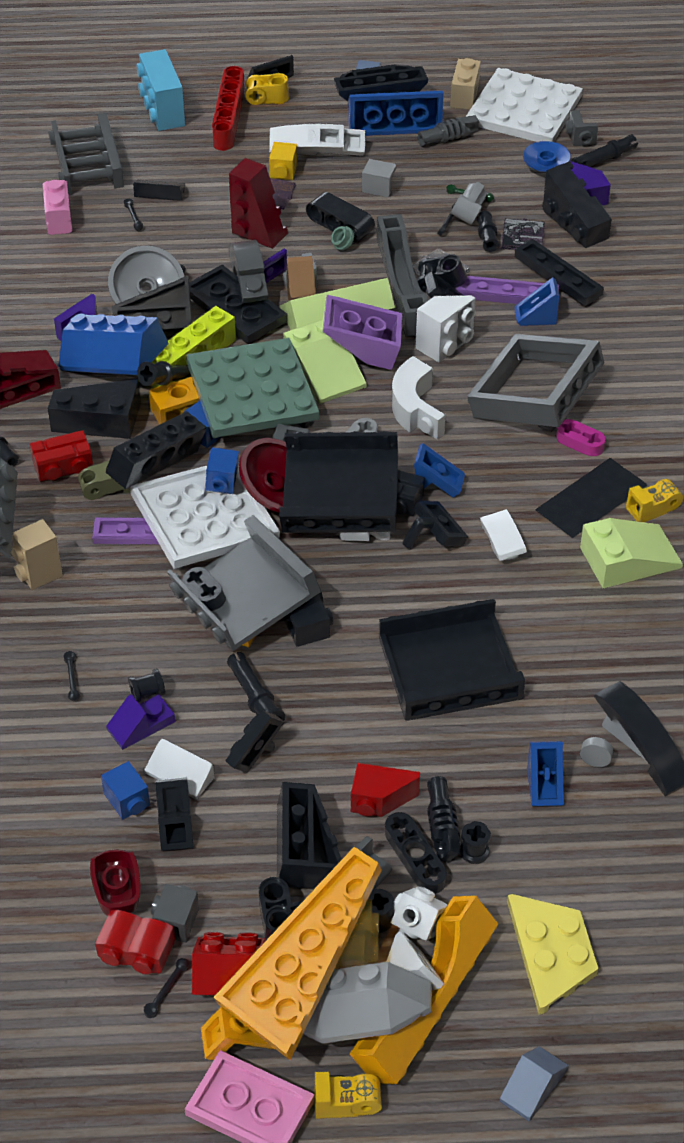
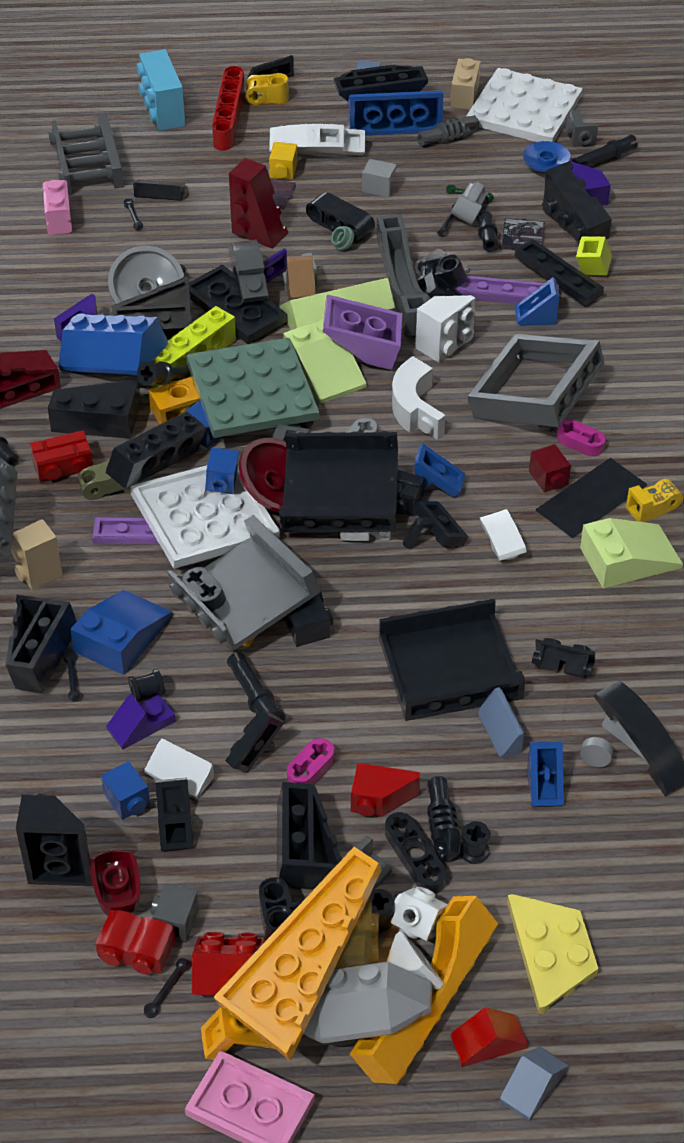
yellow leg [314,1072,382,1119] -> none
none -> black wedge [5,595,77,693]
none -> black slope [16,793,93,886]
none -> blue slope [70,590,173,675]
none -> dark pink beam [287,738,334,784]
none -> red slope [450,1007,528,1067]
none -> sand blue slope [478,688,524,758]
none -> dark red brick [529,444,571,493]
none -> black hinge [532,638,596,678]
none -> neon yellow brick [576,237,612,275]

